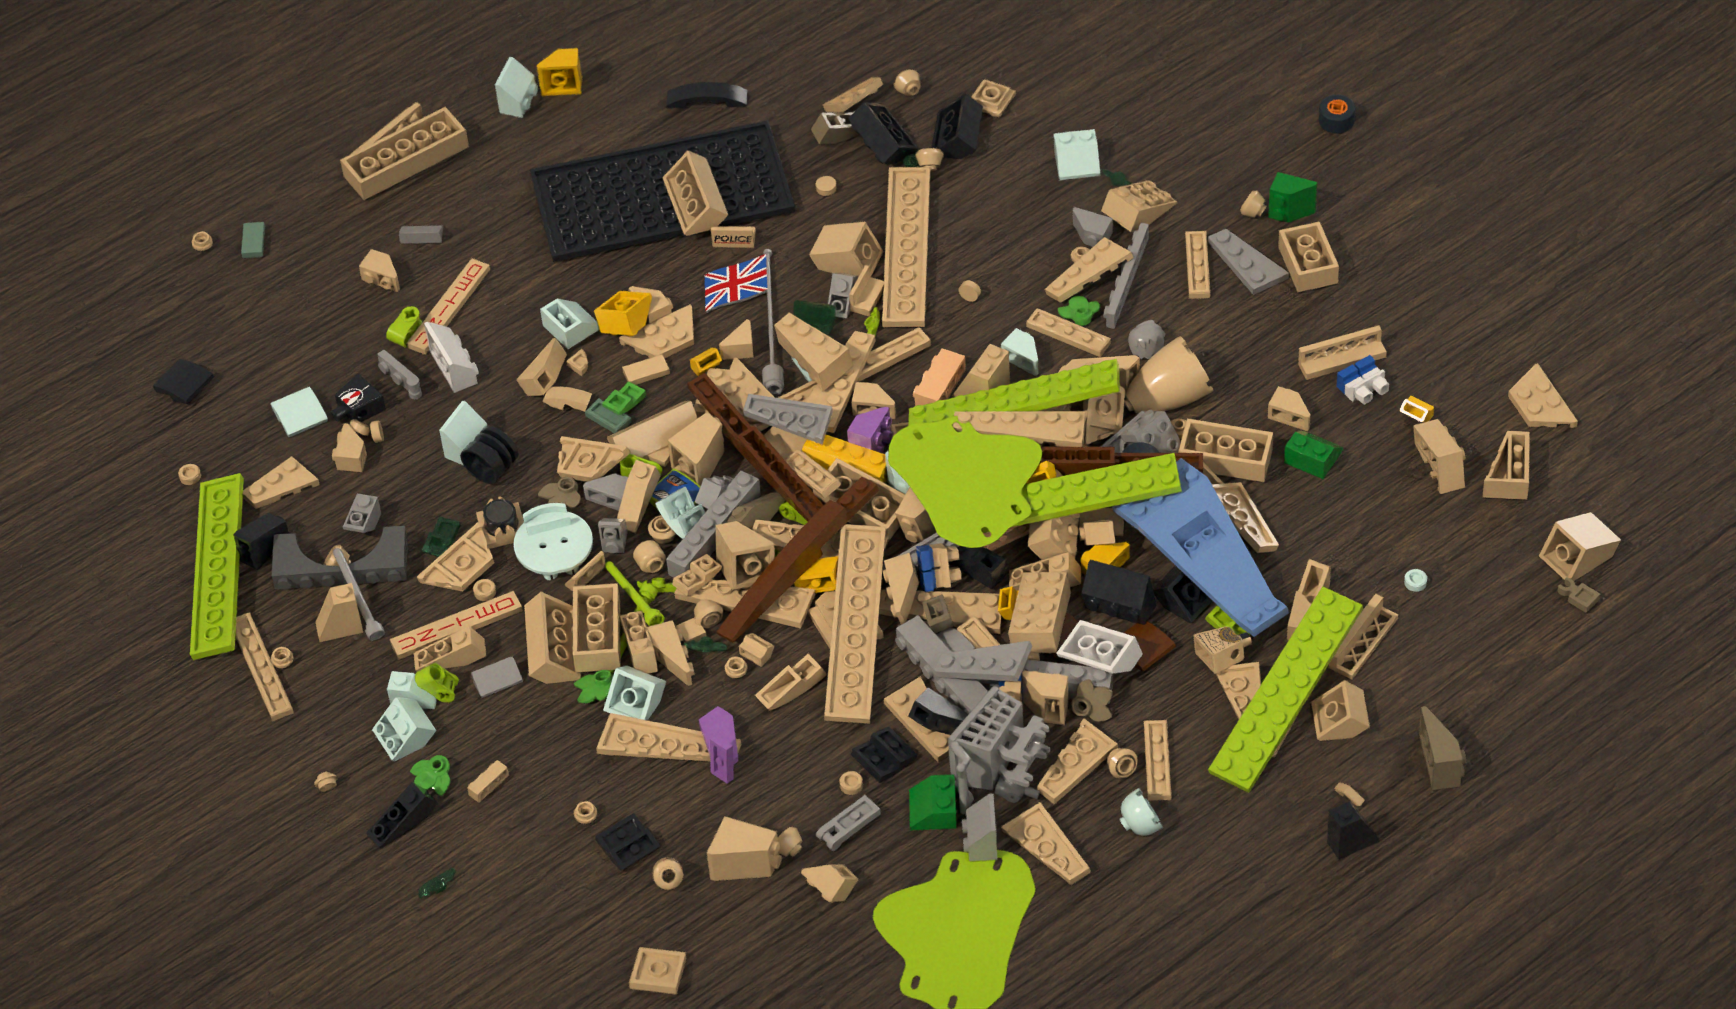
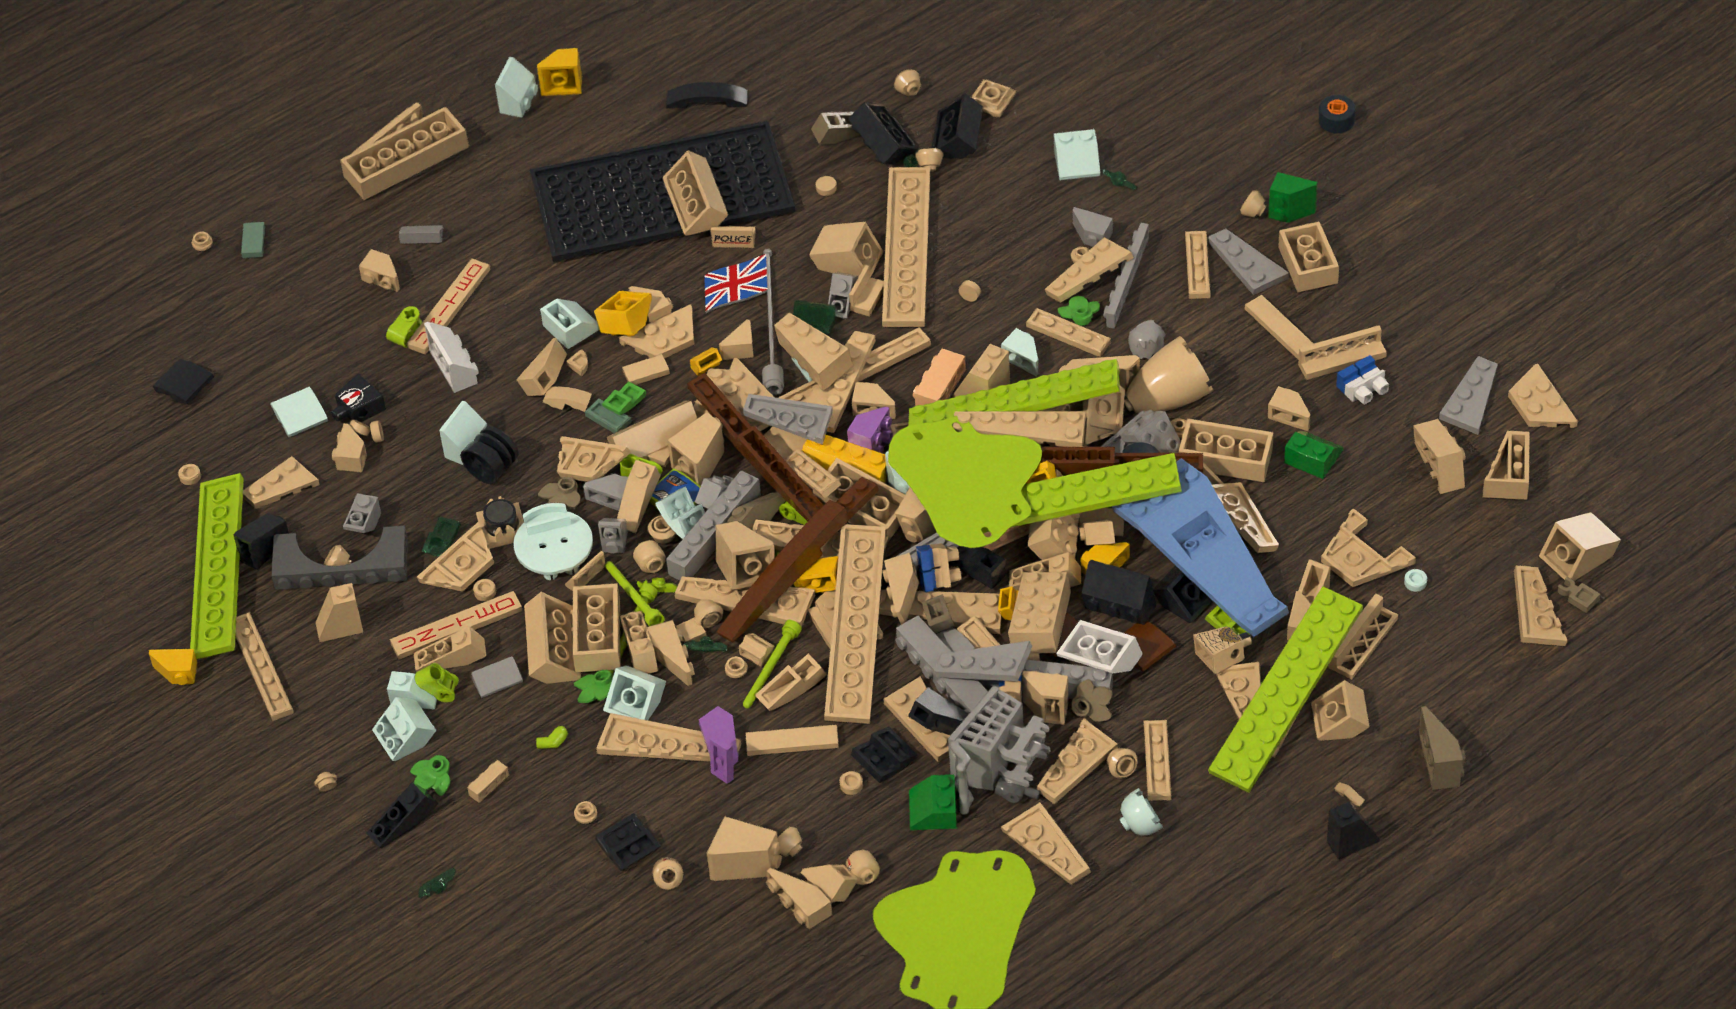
tan plate [271,647,294,668] -> none
light grey piece [333,548,385,641] -> none
light grey plate [378,350,422,399] -> none
tan plate [629,947,686,994] -> none
tan slope [672,554,722,597] -> none
light grey plate [816,795,881,851] -> none
tan wing [823,77,883,112] -> none
lime piece [864,307,880,336] -> none
light grey slope [962,794,997,861] -> none
tan slope [1101,181,1177,232] -> none
yellow piece [1399,396,1434,423] -> none
none -> yellow slope [149,649,197,685]
none -> lime arm [536,726,568,749]
none -> lime piece [743,620,802,708]
none -> tan tile [746,725,839,756]
none -> tan slope [766,868,832,930]
none -> tan head [846,850,880,885]
none -> tan tile [1245,295,1314,360]
none -> tan wing [1321,509,1416,587]
none -> light grey wing [1439,356,1498,435]
none -> tan wing [1514,565,1568,646]

